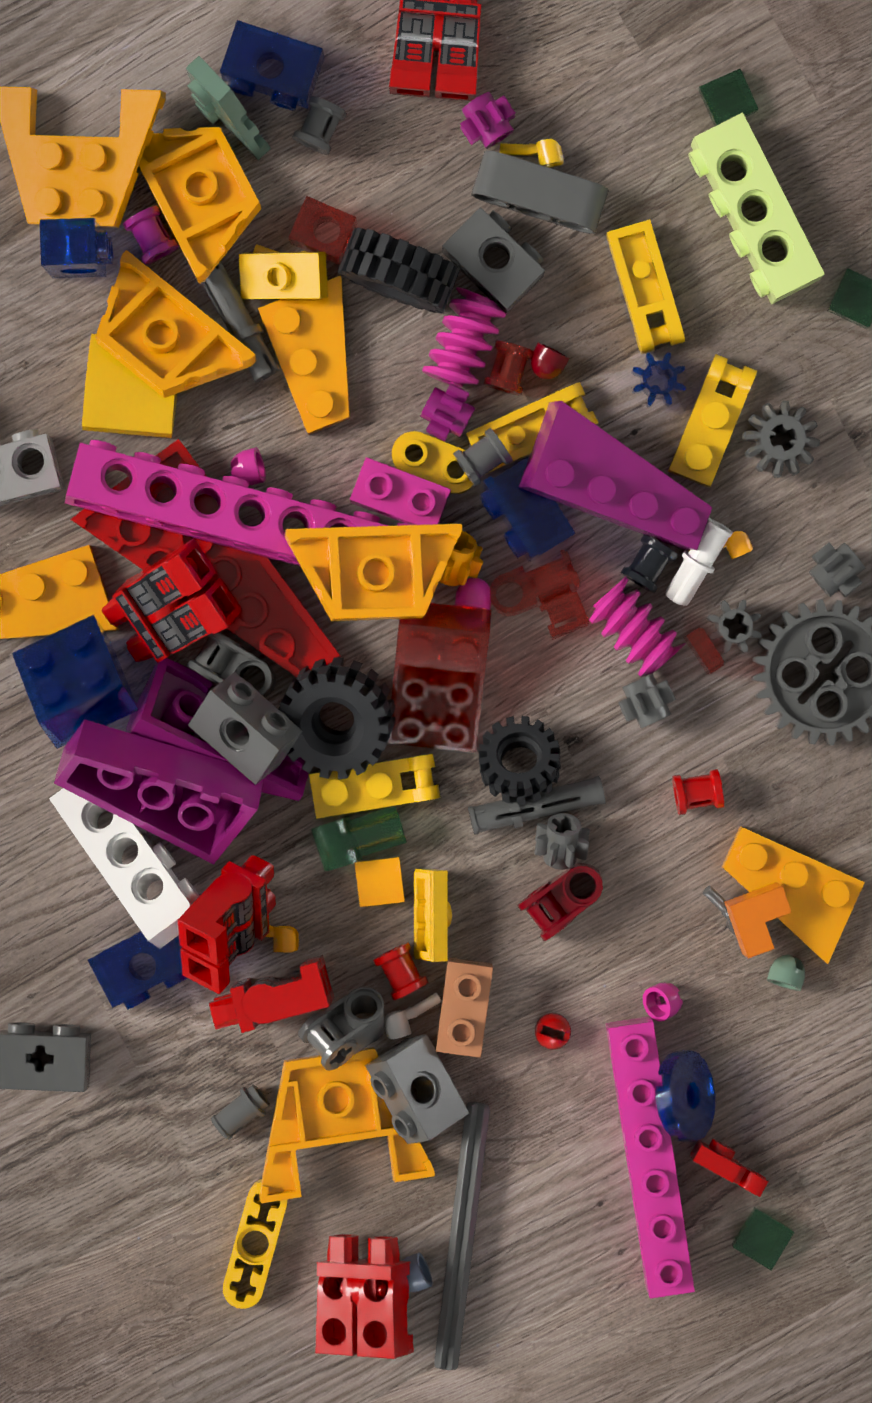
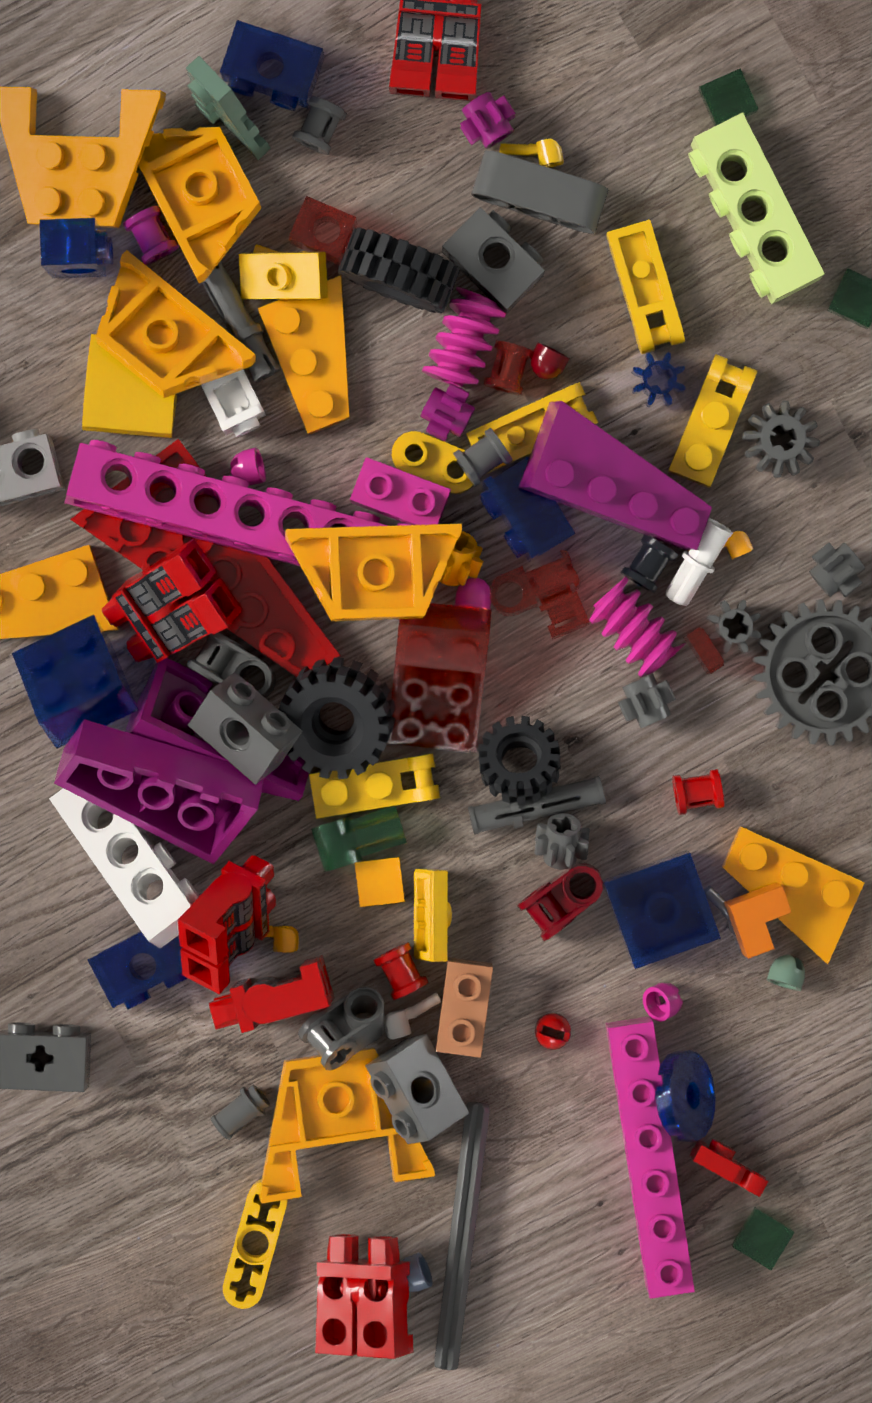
none -> white bracket [201,369,266,437]
none -> clear blue brick [602,850,721,969]

